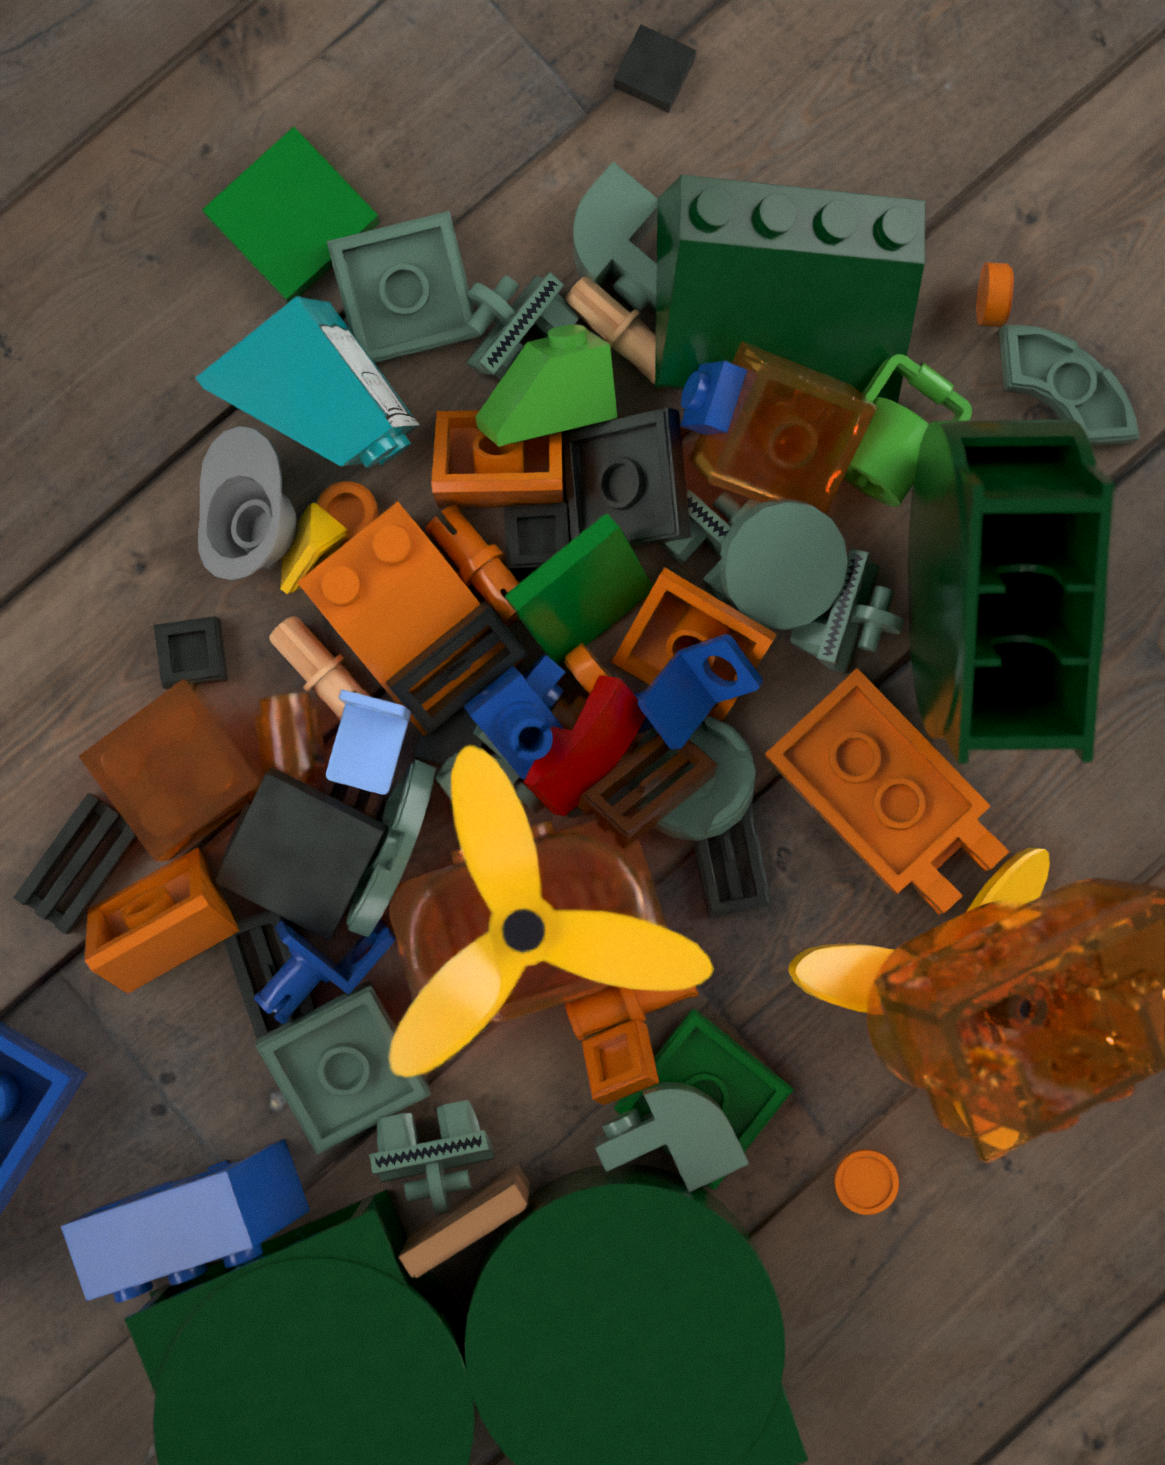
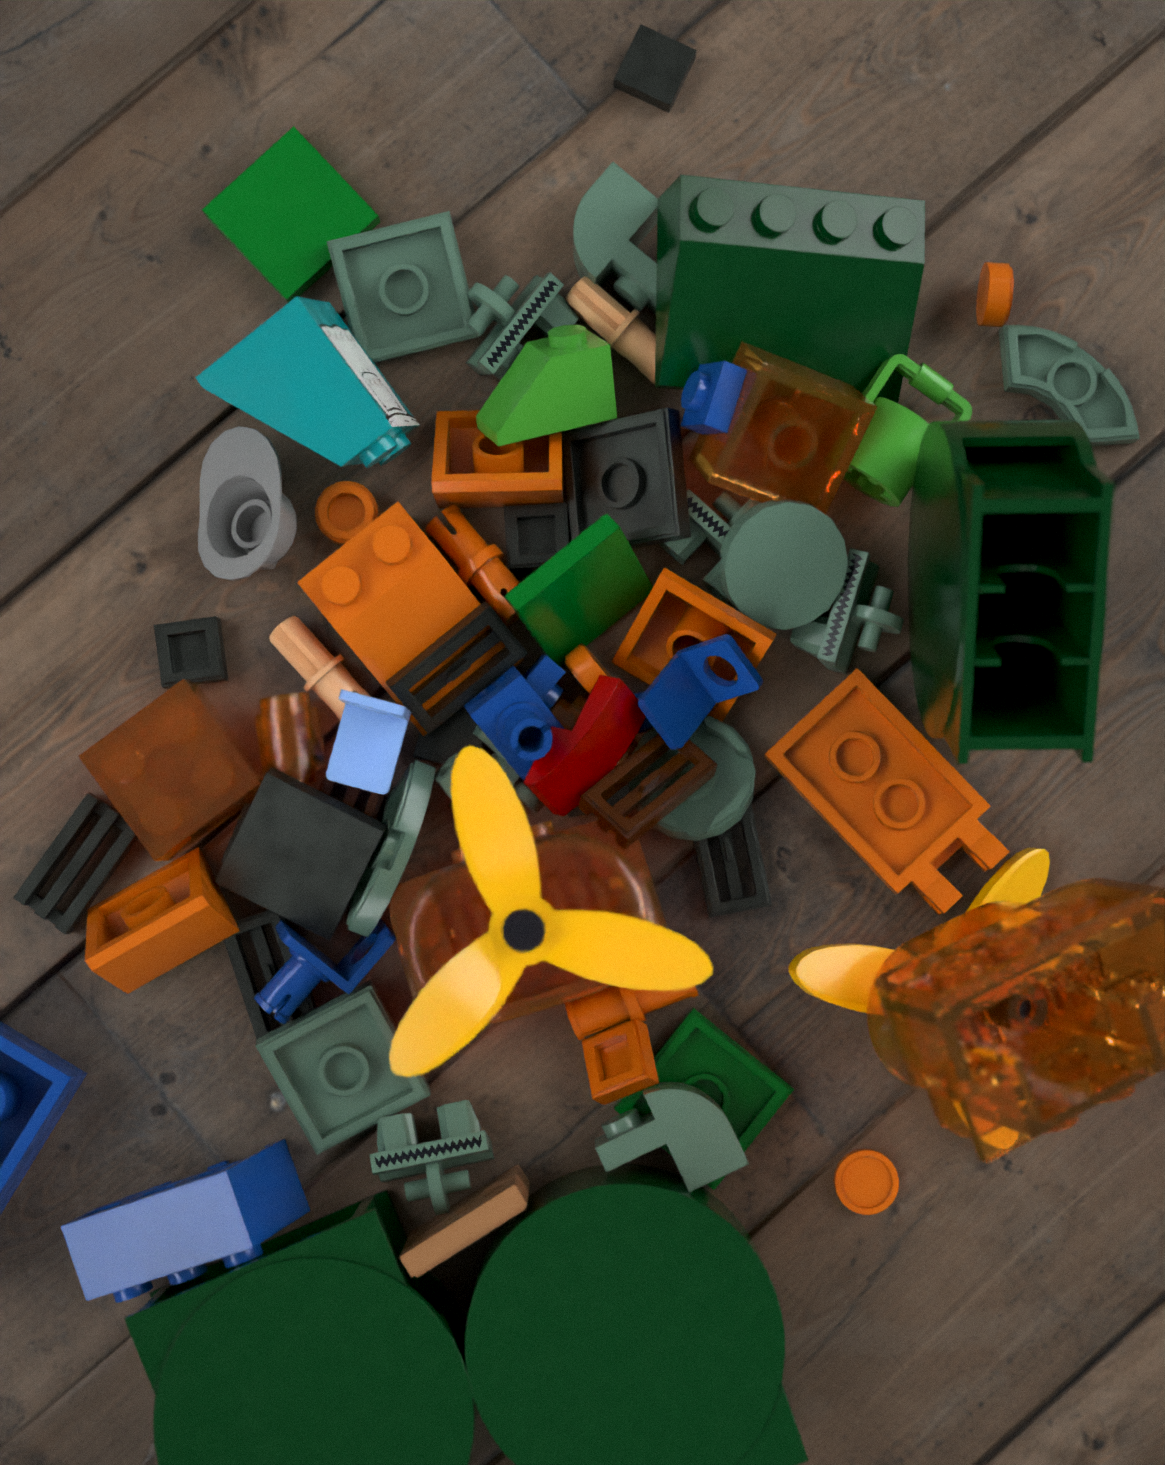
yellow slope [280,503,348,595] -> none

